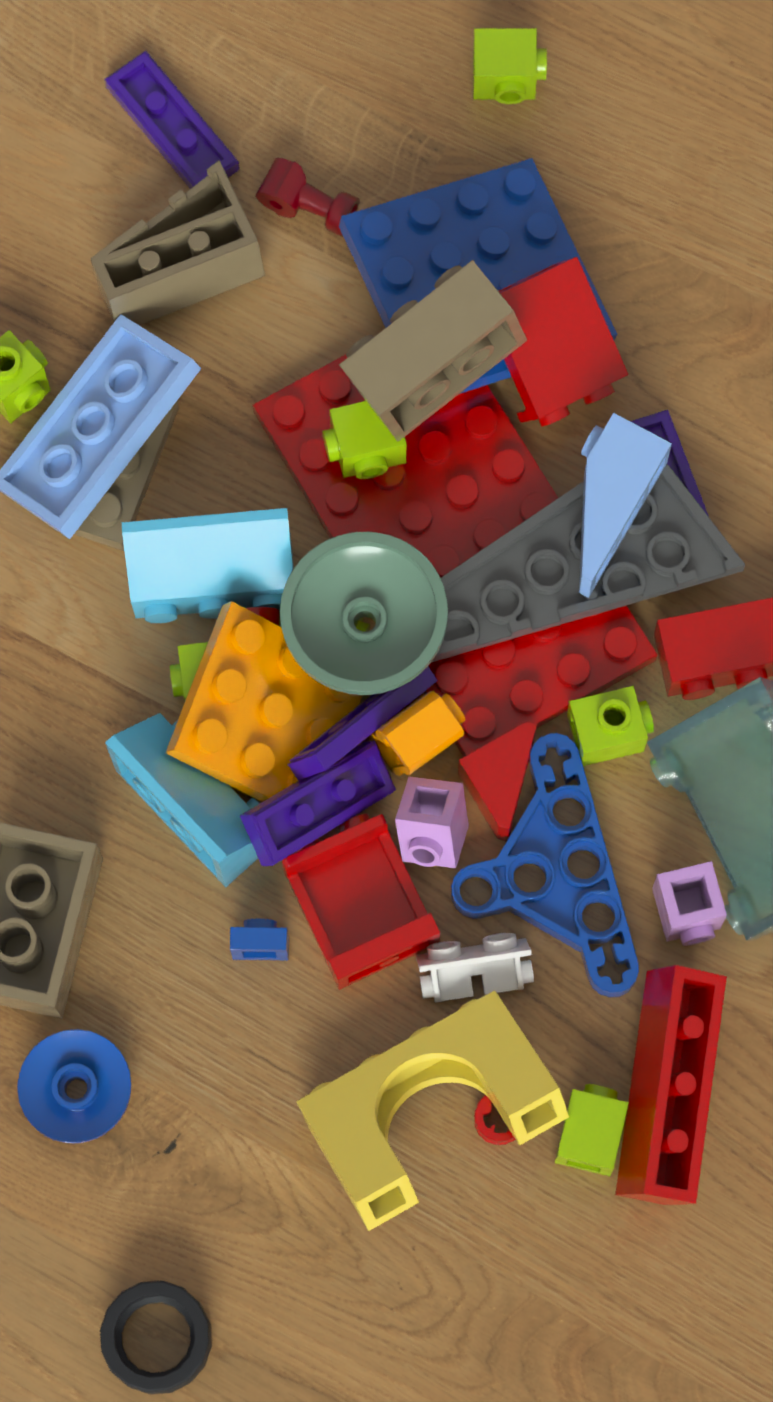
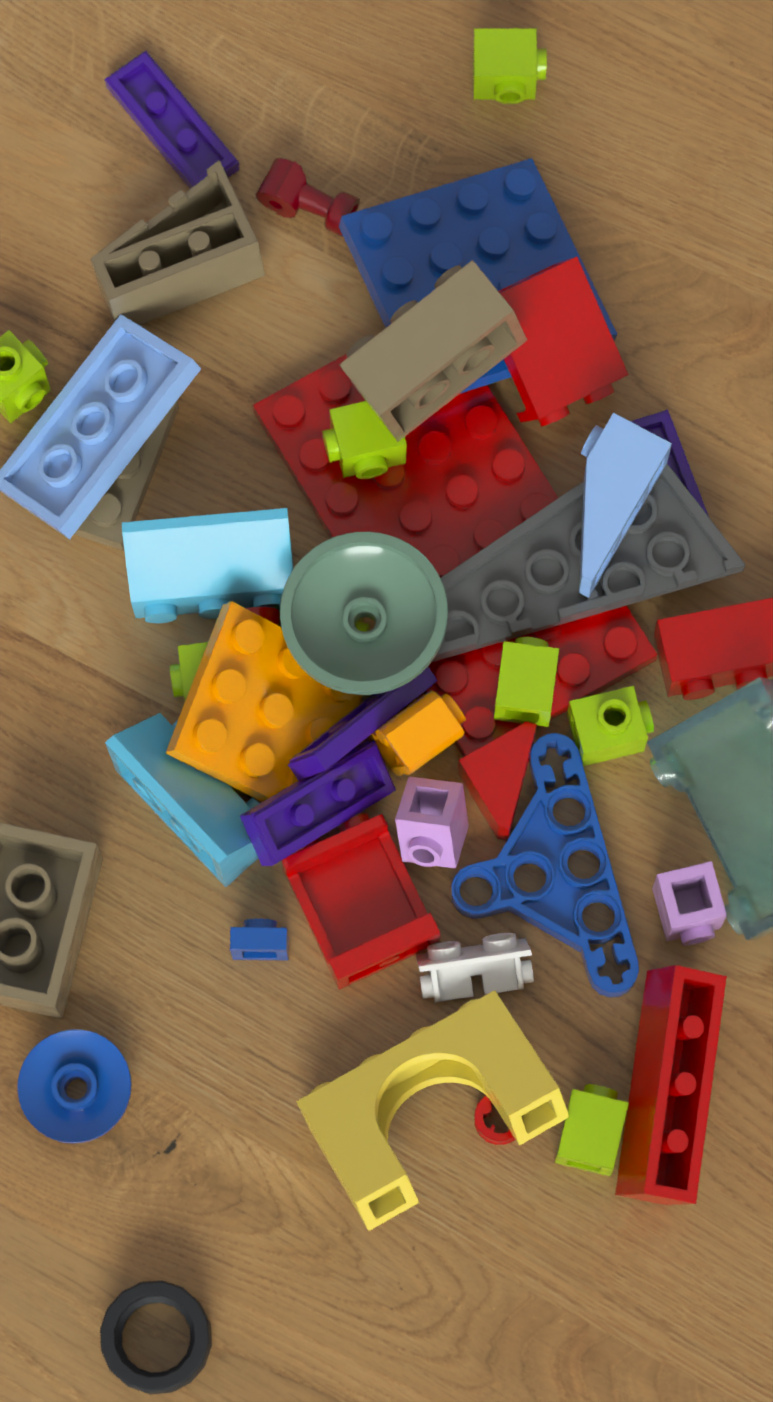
none -> lime brick [494,637,559,727]

